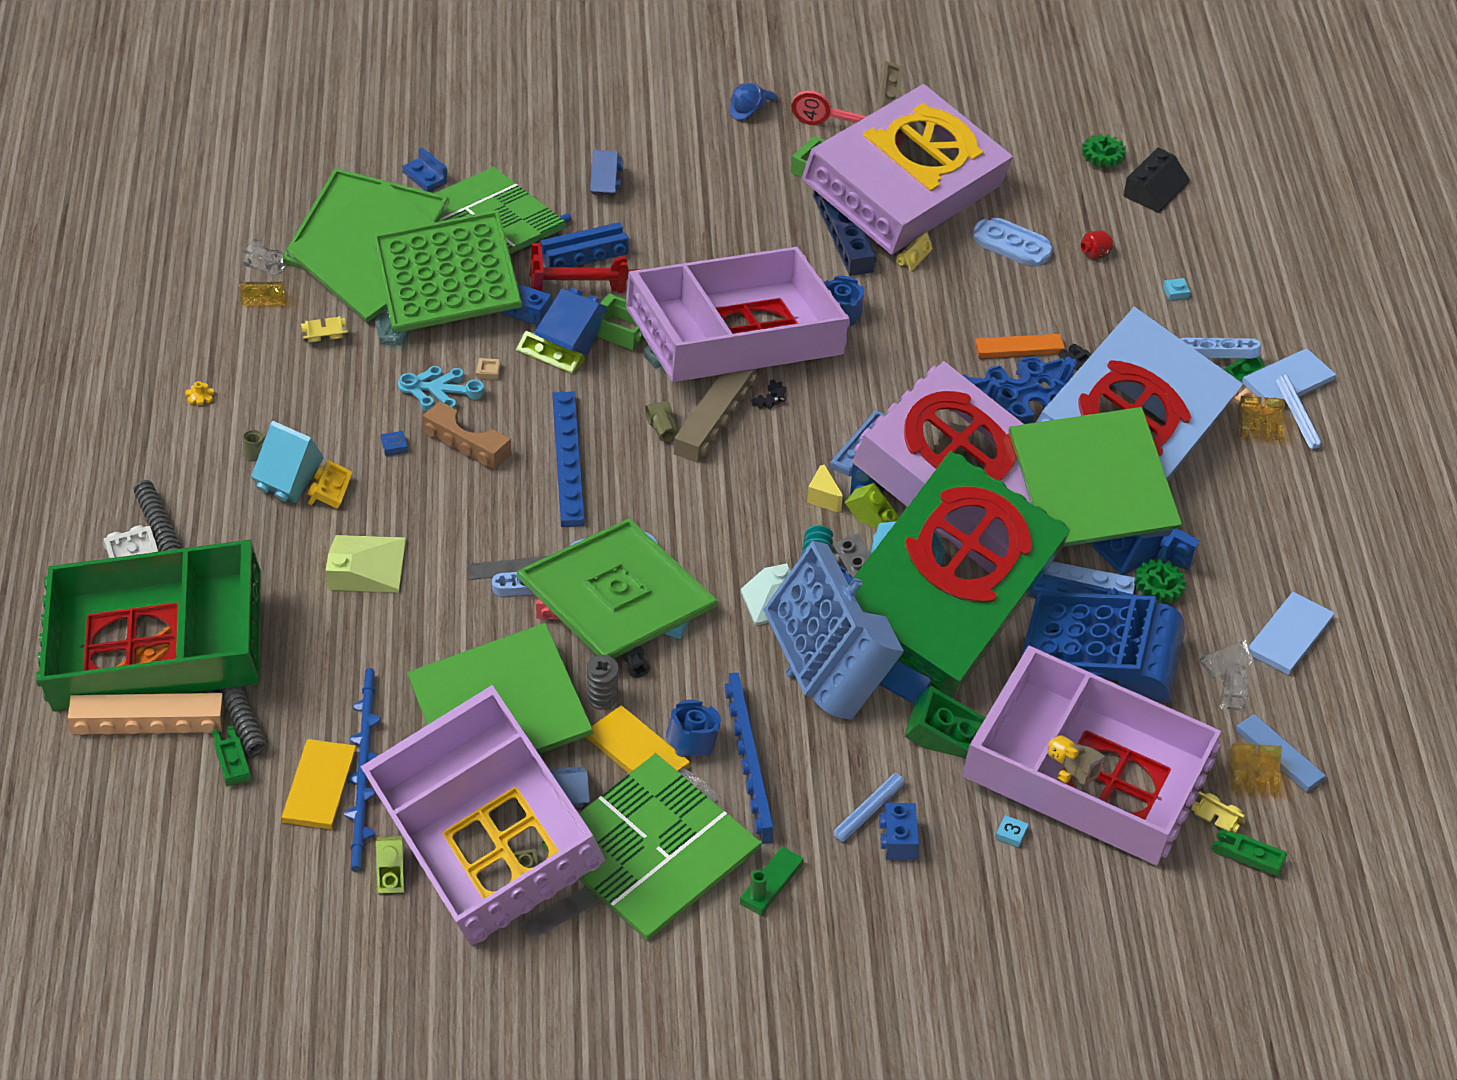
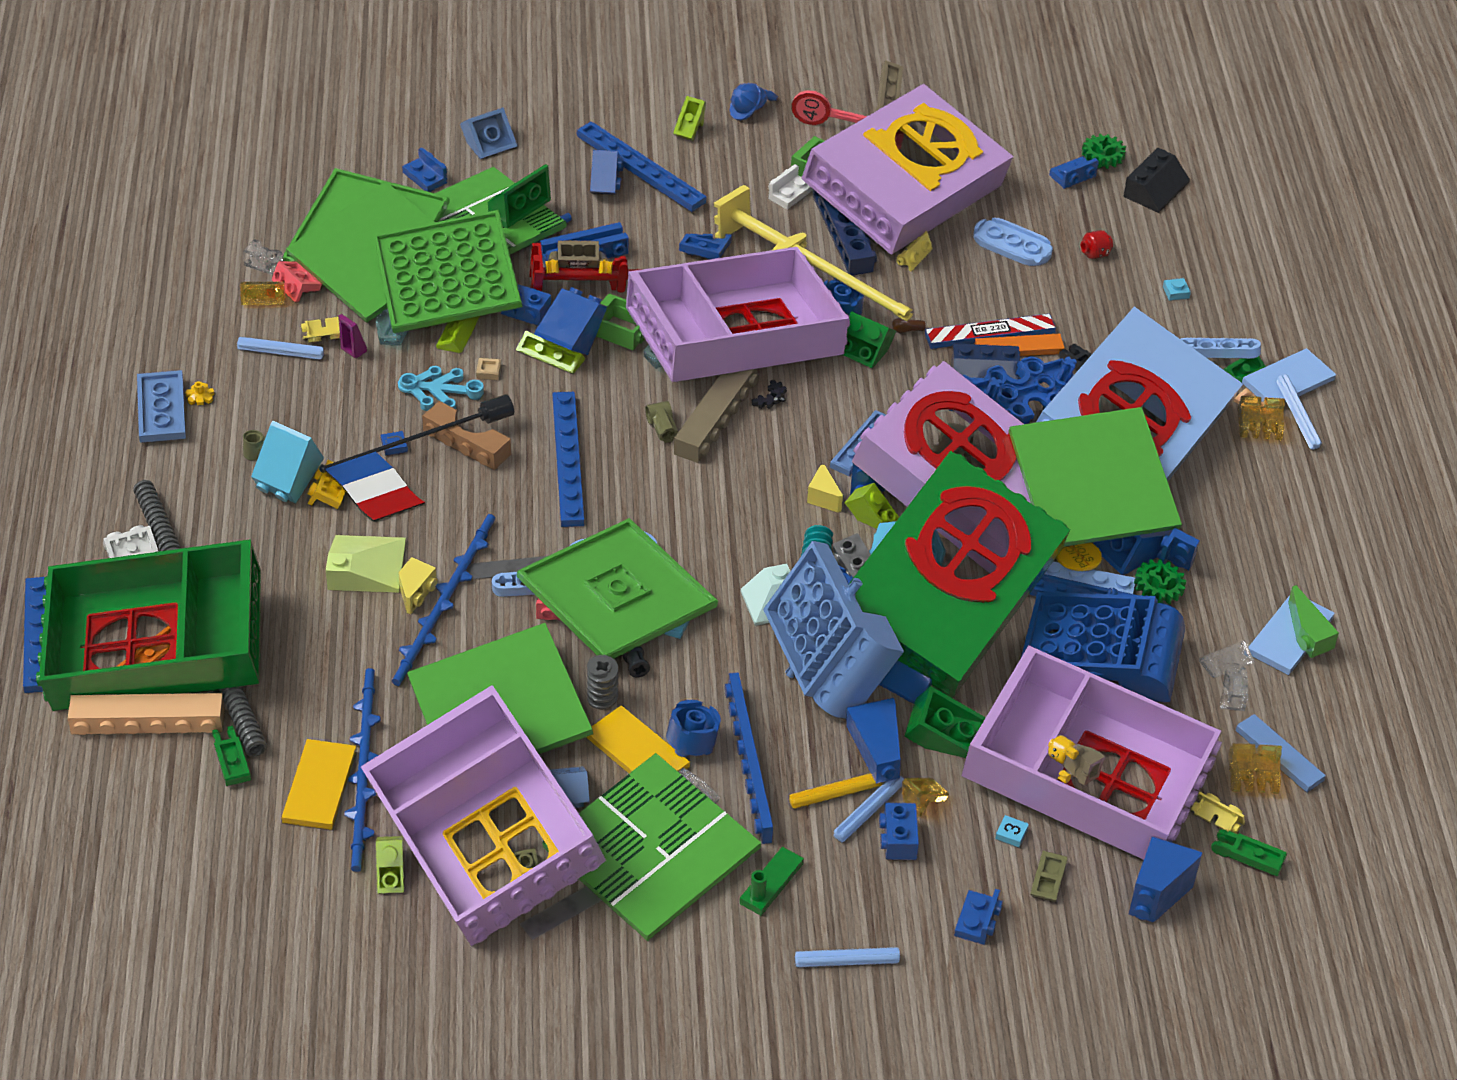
none -> blue plate [23,577,46,693]
none -> medium blue plate [137,370,186,443]
none -> light blue axle [237,337,324,360]
none -> coral bracket [272,261,322,302]
none -> flag [319,394,514,521]
none -> magenta slope [338,314,367,359]
none -> blue plant [392,514,495,686]
none -> light yellow slope [399,557,438,614]
none -> lime slope [436,316,480,353]
none -> medium blue slope [460,108,517,159]
none -> green slope [487,164,551,228]
none -> dark tan torso [545,241,613,274]
none -> blue plate [577,121,707,212]
none -> lime slope [673,96,706,141]
none -> blue wing [679,234,732,260]
none -> light yellow piece [714,185,913,321]
none -> white bracket [768,164,813,210]
none -> yellow axle [789,773,884,809]
none -> light blue axle [795,947,900,967]
none -> green slope [843,311,897,368]
none -> blue slope [846,698,901,784]
none -> reddish brown arm [892,318,926,333]
none -> clear yellow slope [902,778,949,817]
none -> tile [925,314,1056,349]
none -> dark blue slope [951,343,1020,379]
none -> blue bracket [954,889,1003,945]
none -> olive slope [1030,851,1068,902]
none -> blue bracket [1049,156,1099,189]
none -> yellow piece [1056,543,1102,571]
none -> blue slope [1129,837,1202,922]
none -> bright green slope [1288,585,1339,658]

